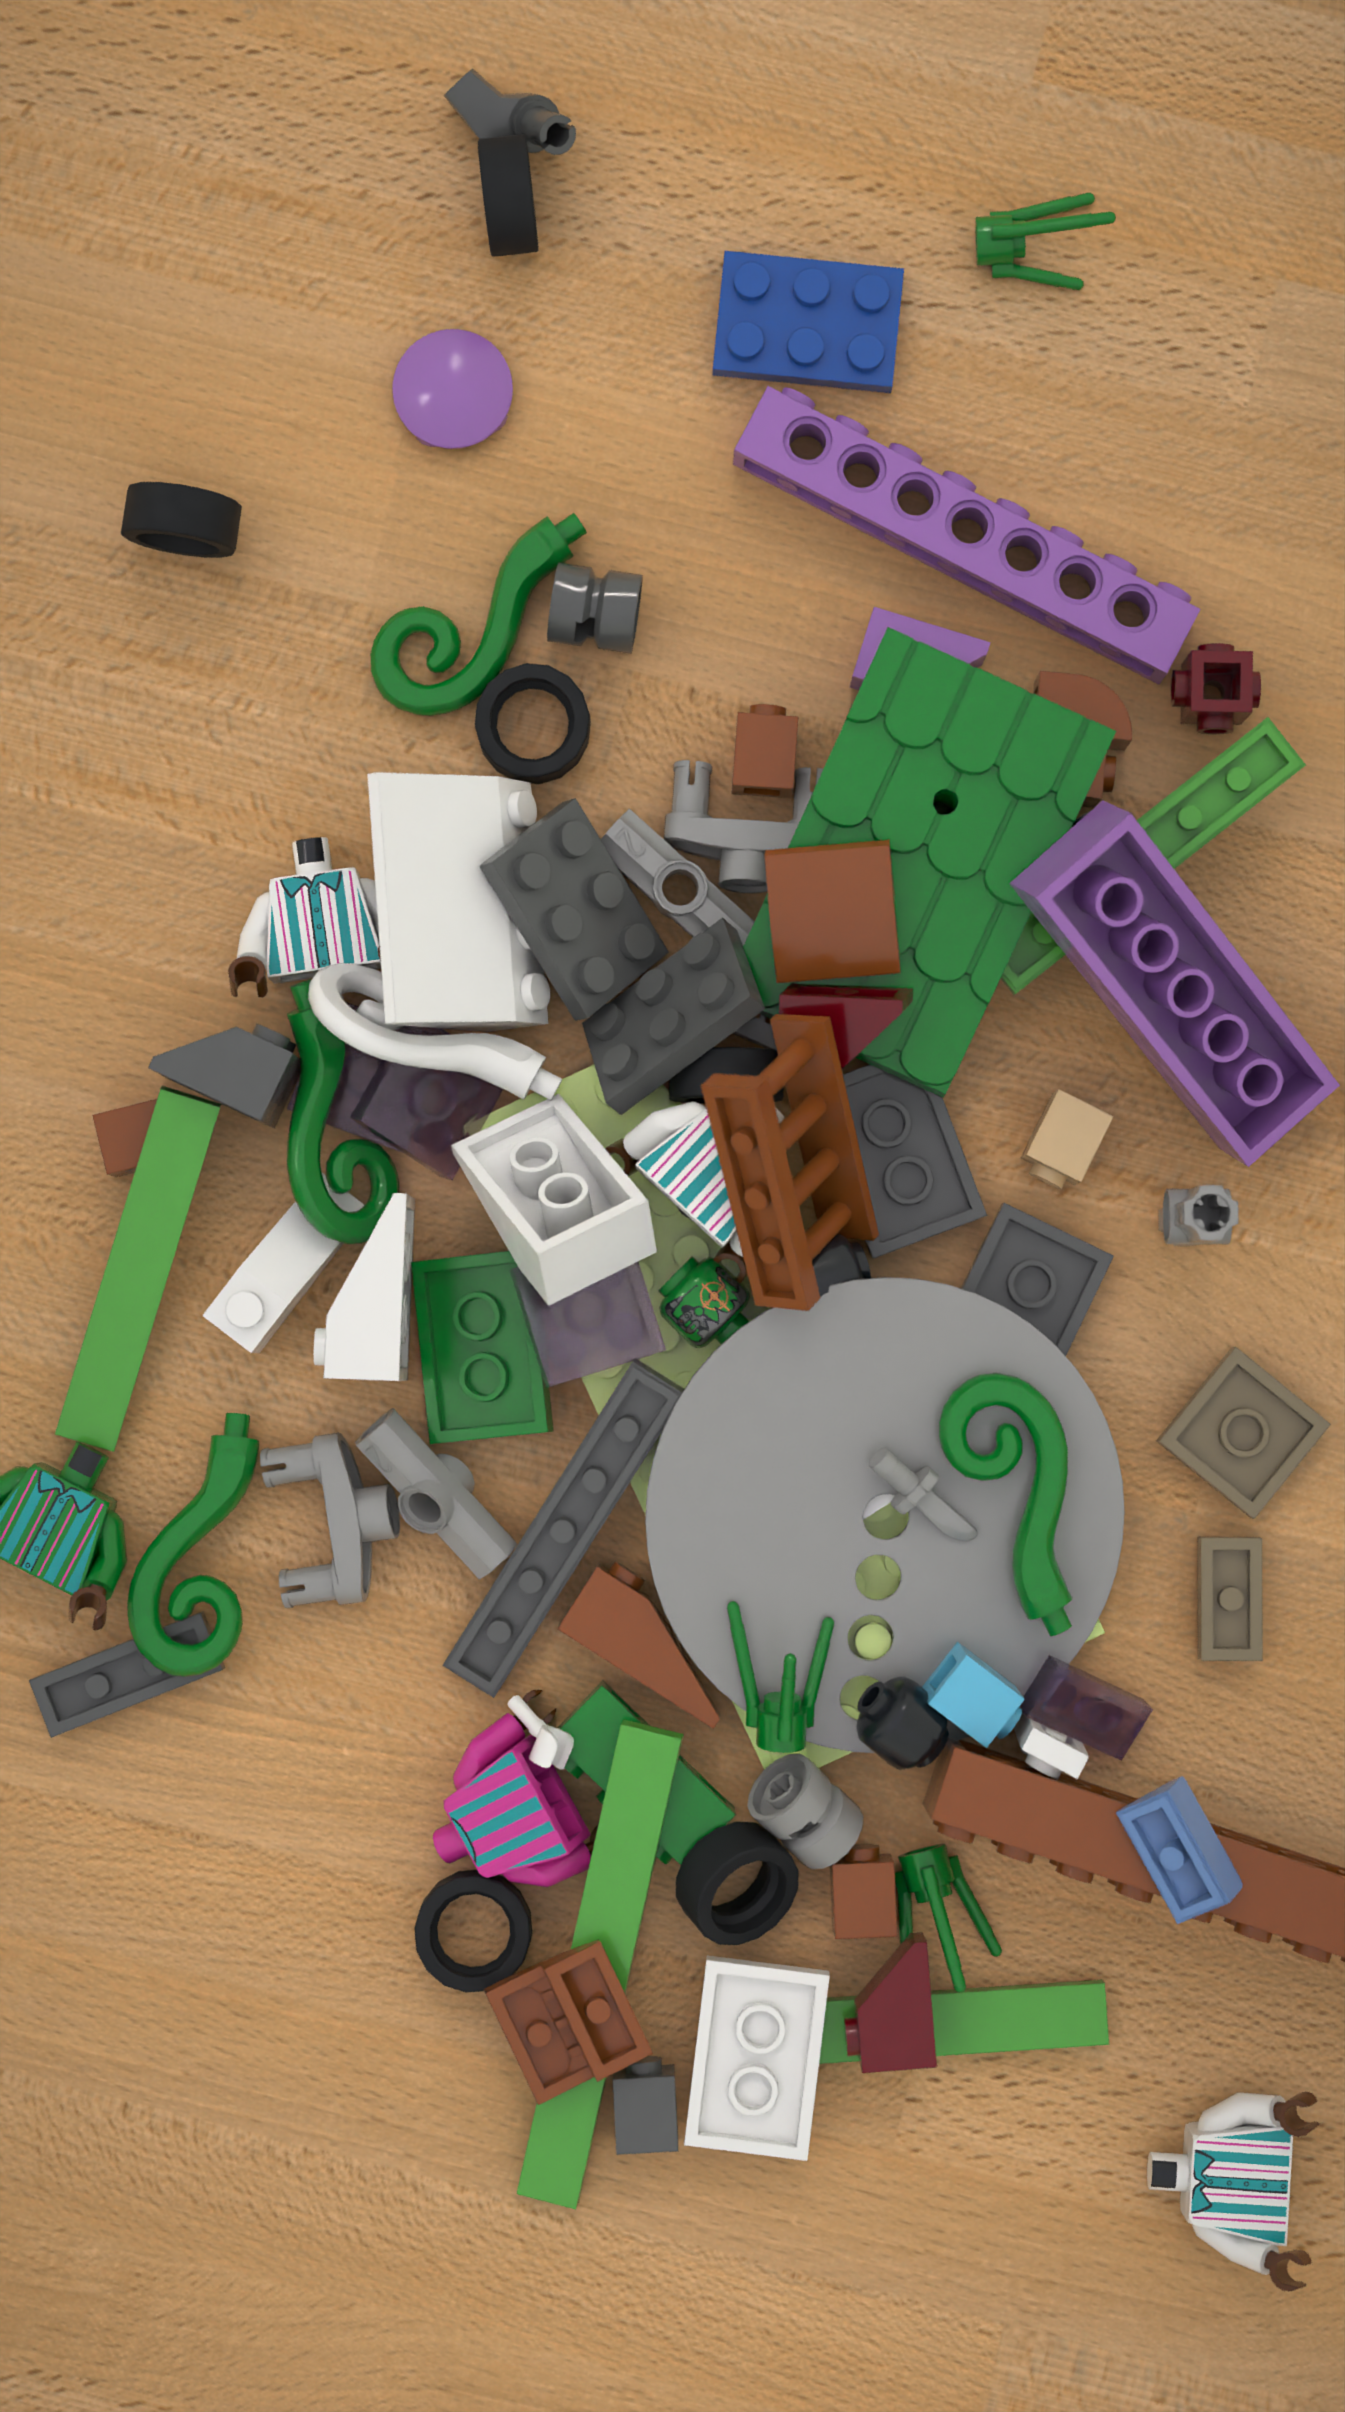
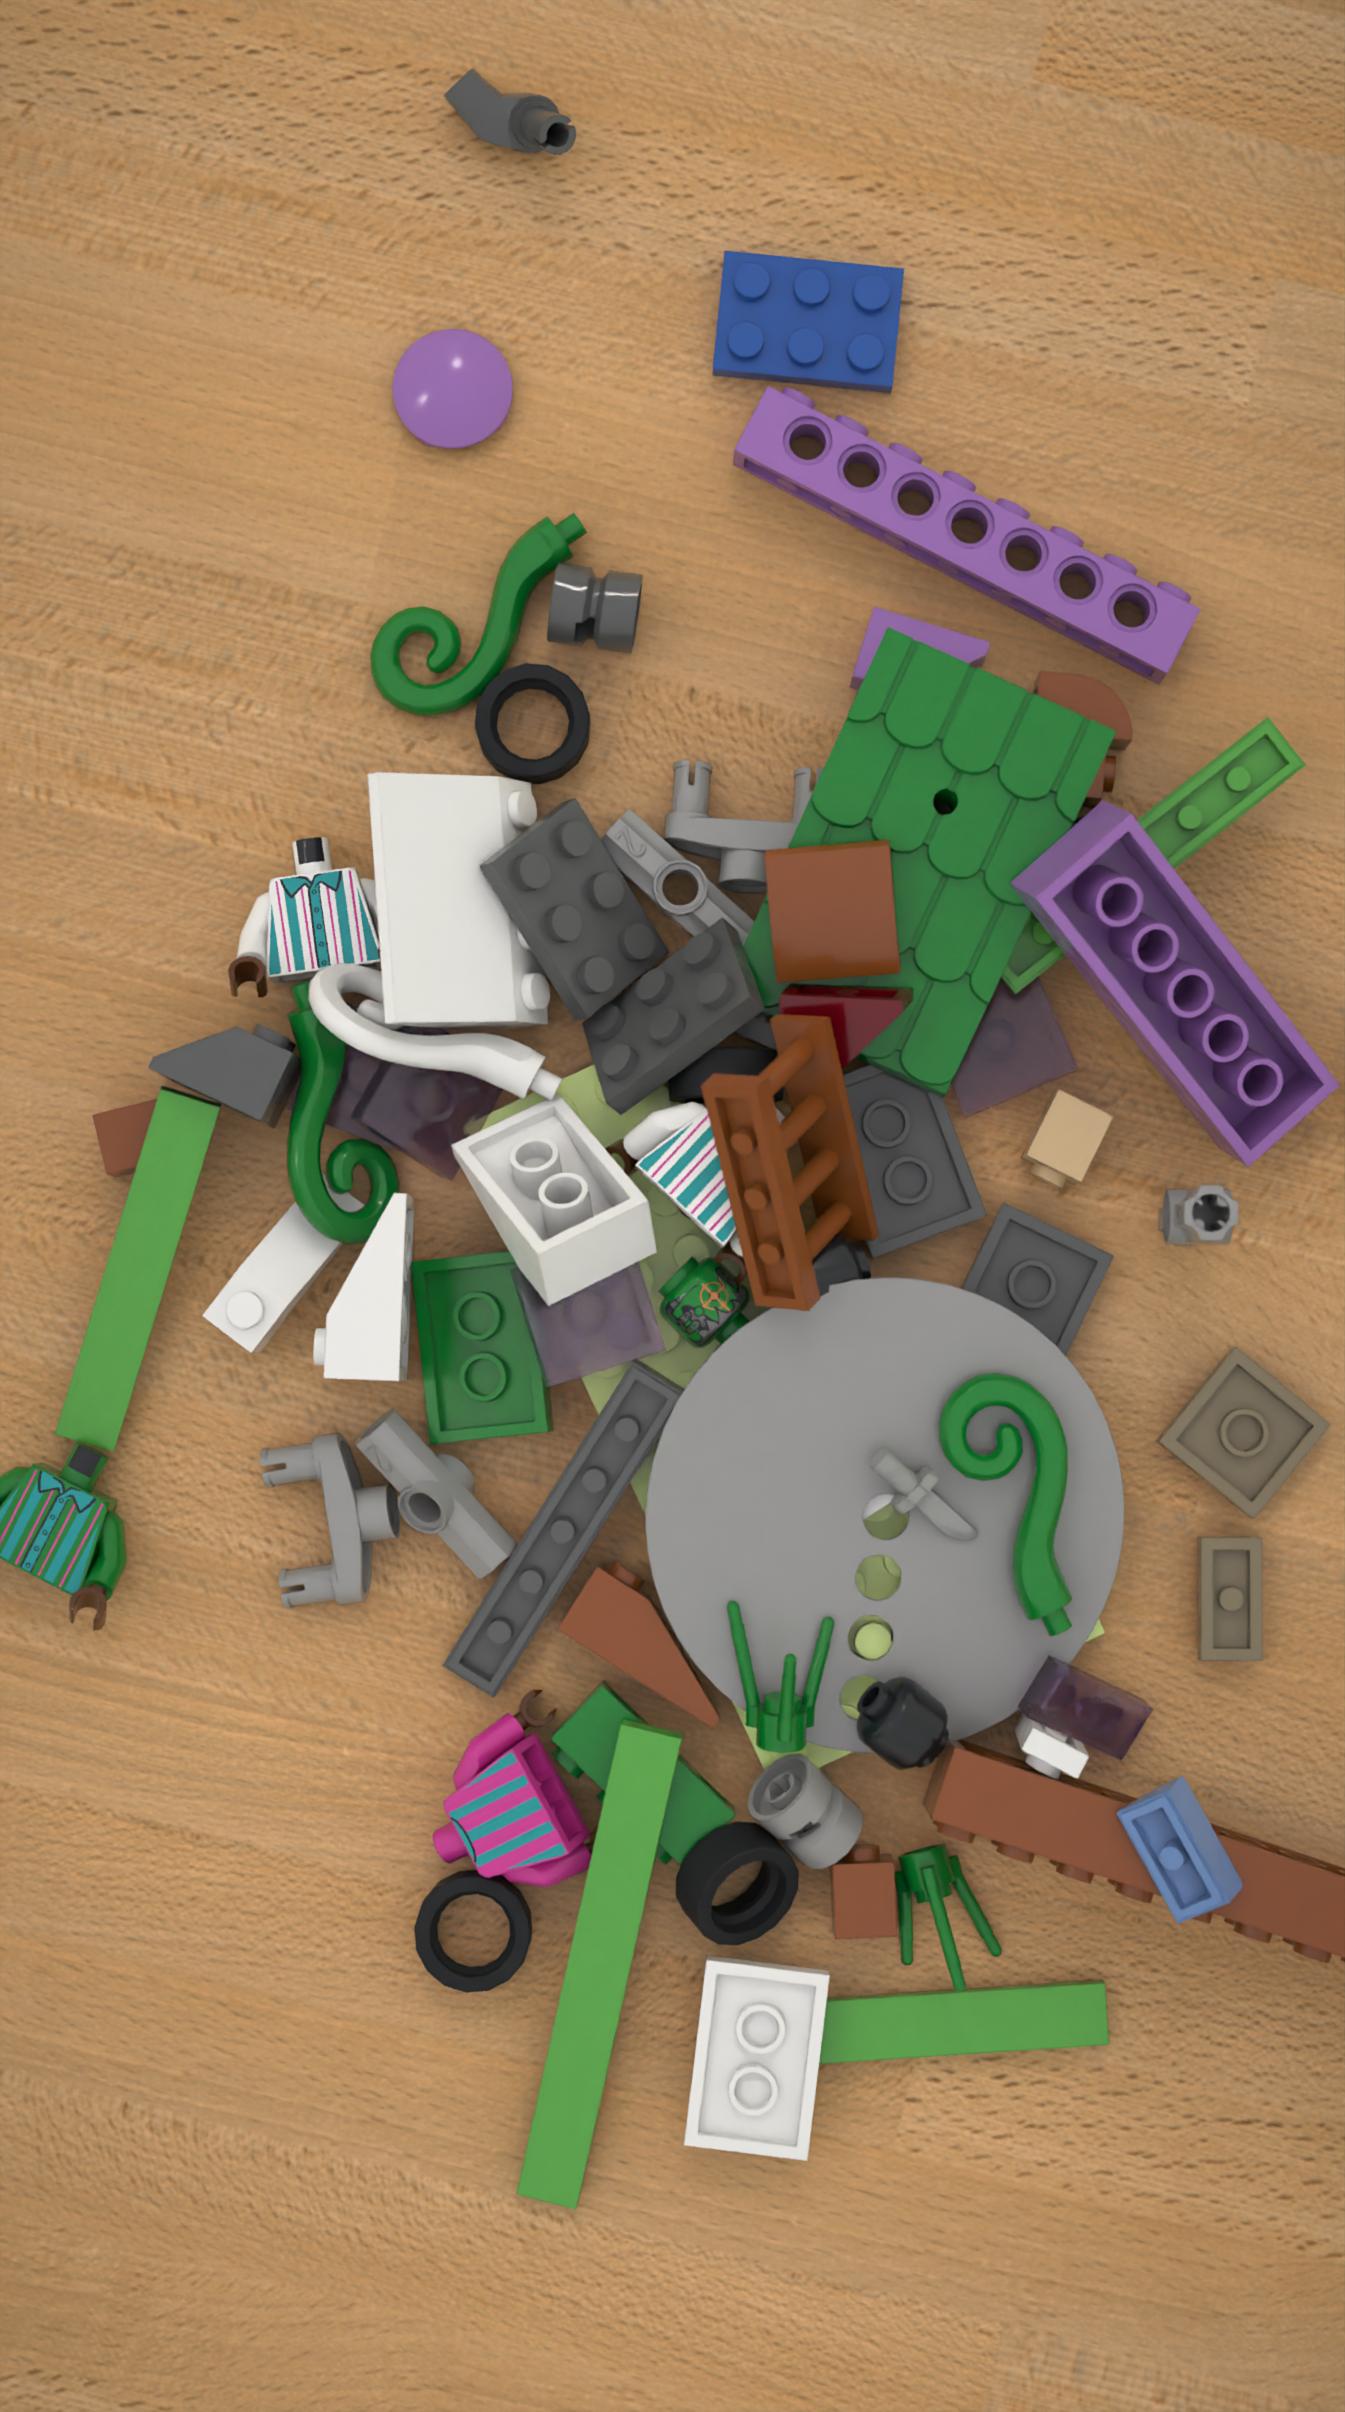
dark grey plate [29,1611,225,1738] -> none
black tyre [121,482,242,558] -> none
green plant [127,1413,259,1677] -> none
black tyre [478,134,539,257] -> none
dark orange slope [483,1939,653,2105] -> none
white hand [508,1695,574,1770] -> none
dark grey brick [613,2056,678,2155] -> none
dark orange brick [731,704,799,799] -> none
dark red slope [844,1932,937,2073] -> none
medium azure brick [922,1642,1025,1748] -> none
green plant [975,193,1116,290] -> none
torso [1147,2091,1320,2291] -> none
dark red brick [1171,643,1261,735] -> none
none -> plate [951,977,1078,1118]

